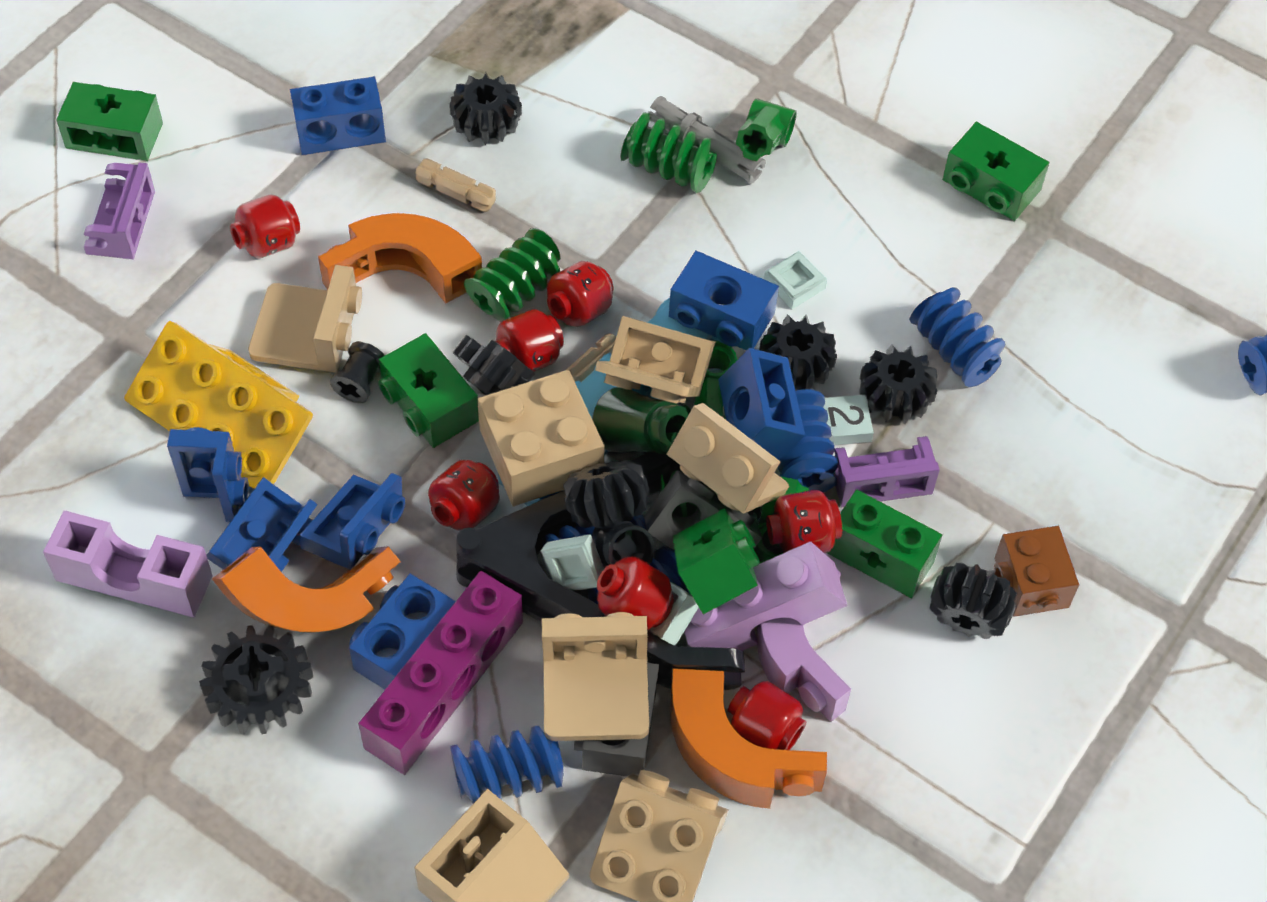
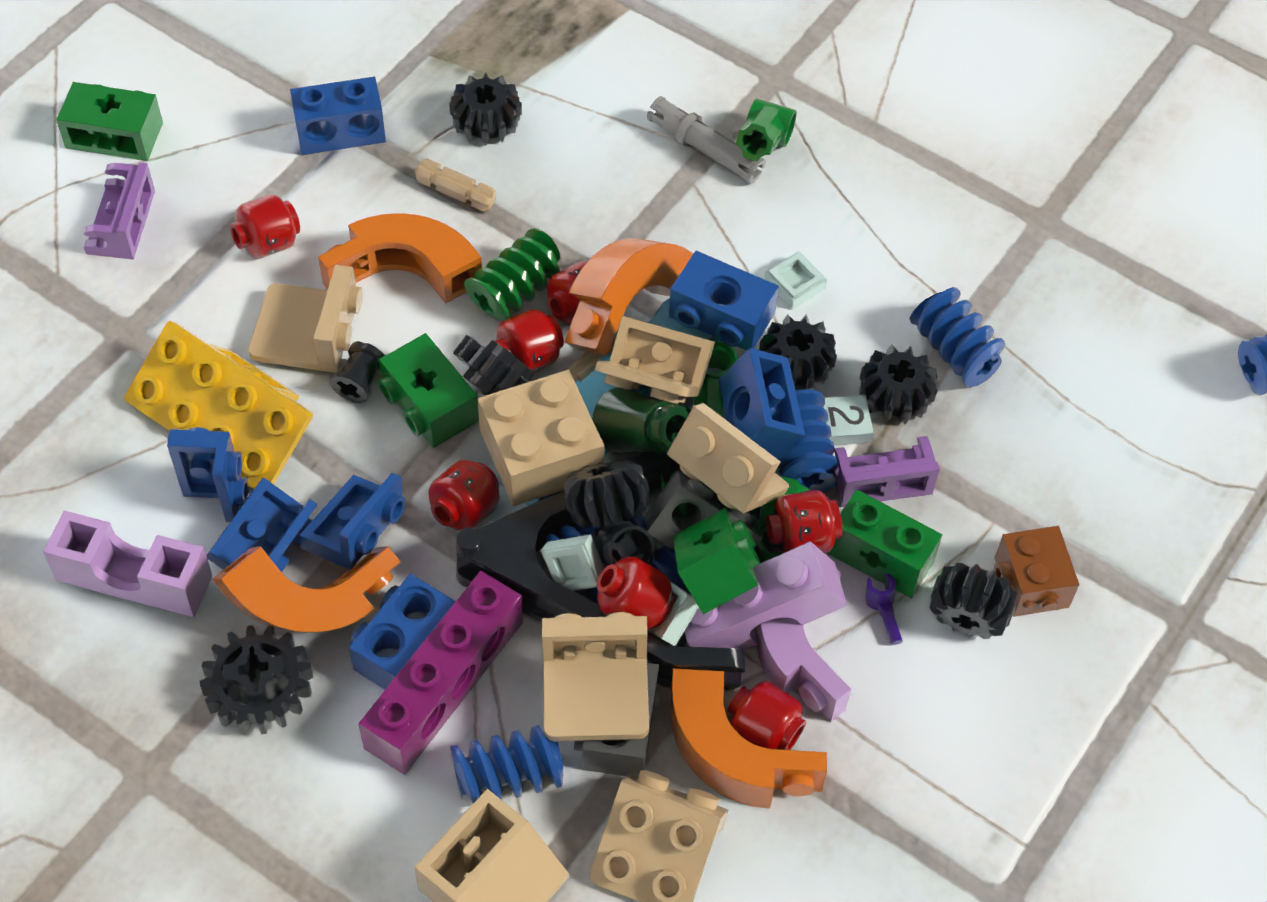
green piece [620,112,717,193] -> none
green brick [942,121,1050,221] -> none
none -> orange arch [564,238,693,356]
none -> dark purple hand [865,573,903,645]

